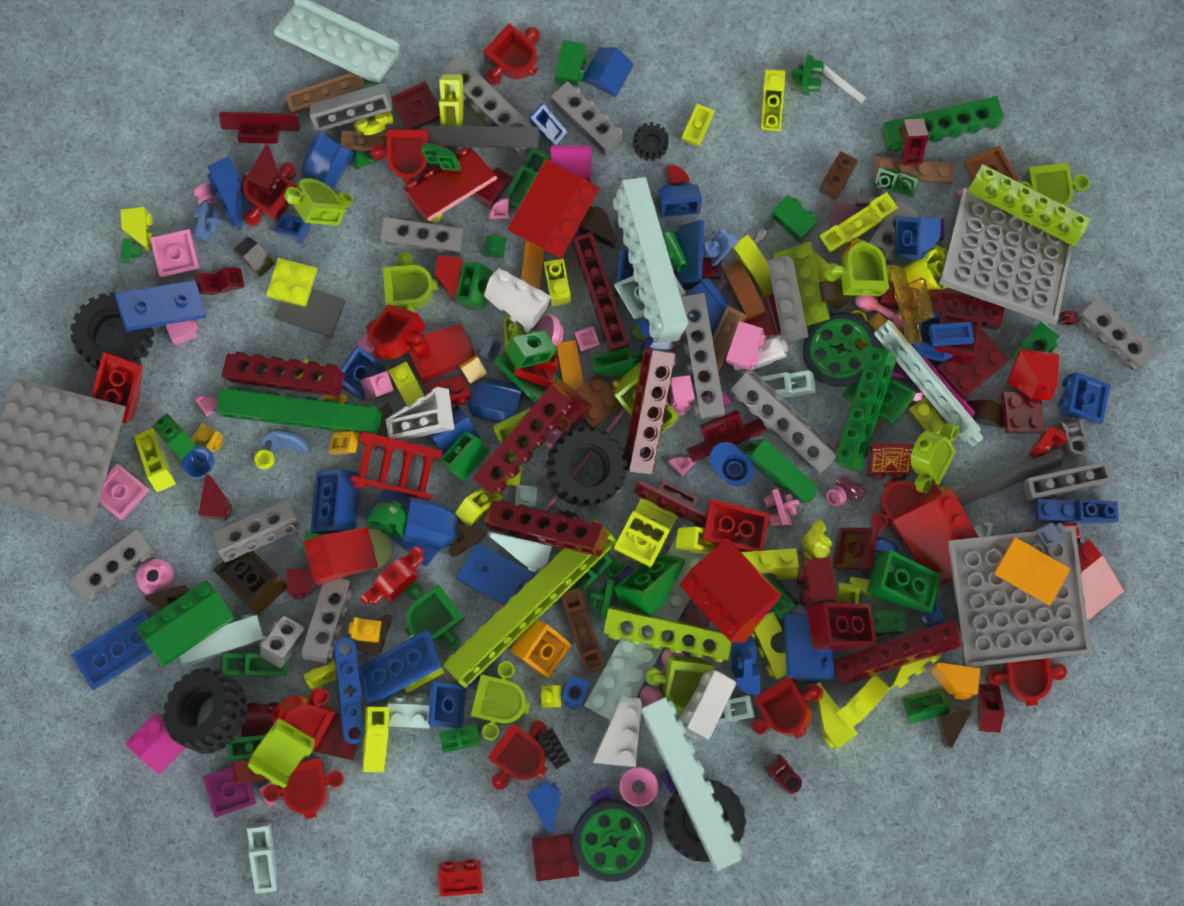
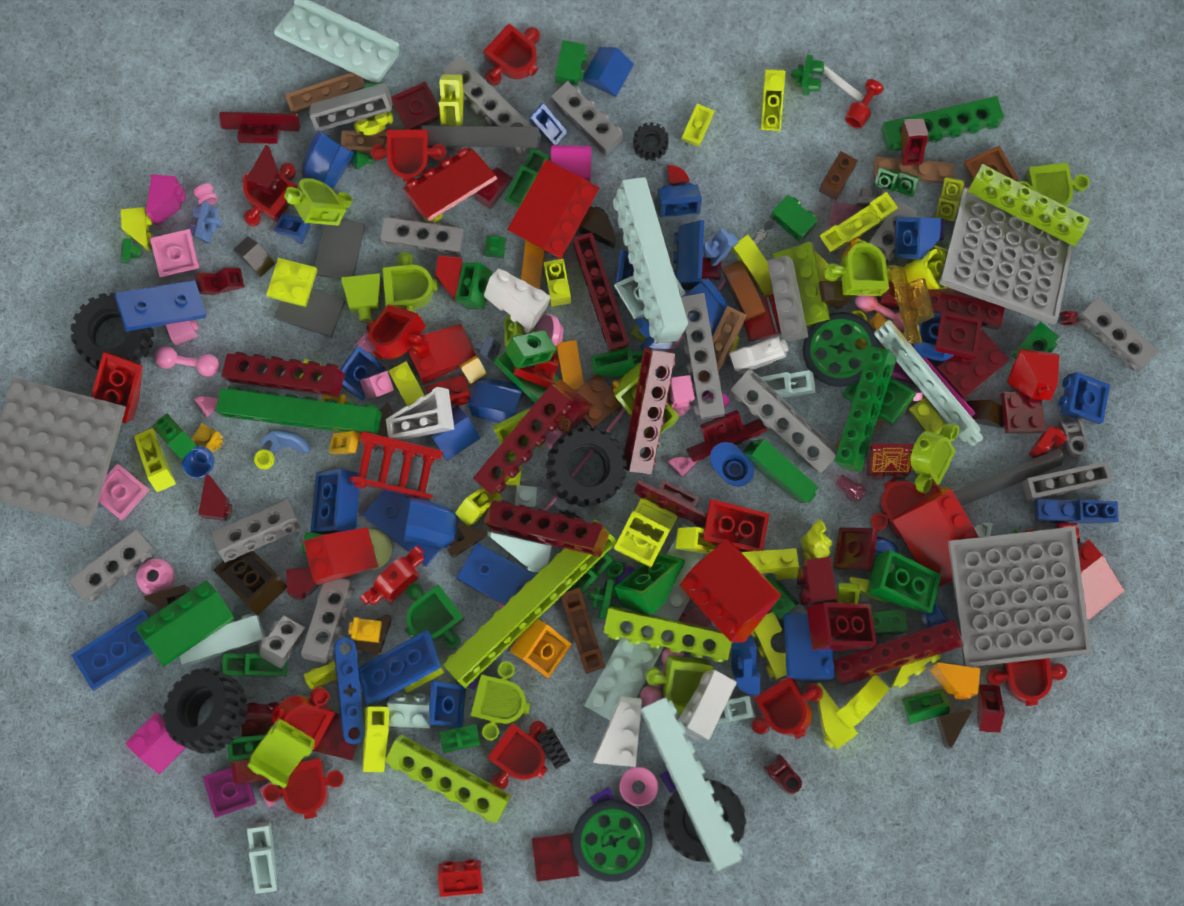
blue slope [207,156,244,231] -> none
green cylinder [366,501,408,539] -> none
green slope [421,143,461,171] -> none
green brick [439,430,489,482] -> none
bright pink tile [489,197,509,219] -> none
blue slope [527,781,562,833] -> none
neon yellow plate [541,685,561,708] -> none
blue brick [561,675,590,709] -> none
bright pink plate [574,326,600,353] -> none
green piece [662,232,688,272] -> none
bright pink brick [726,321,766,371] -> none
bright pink hips [764,488,800,527] -> none
bright pink plate [826,486,846,506] -> none
blue tile [929,322,974,346] -> none
light orange tile [993,537,1071,606] -> none
sand blue tile [1035,522,1065,548] -> none
none -> dark pink slope [146,174,186,226]
none -> bright pink piece [154,346,220,377]
none -> dark grey tile [314,220,365,280]
none -> lime torso [341,273,382,322]
none -> lime brick [385,734,512,824]
none -> red piece [845,79,884,129]
none -> neon yellow slope [935,177,966,222]

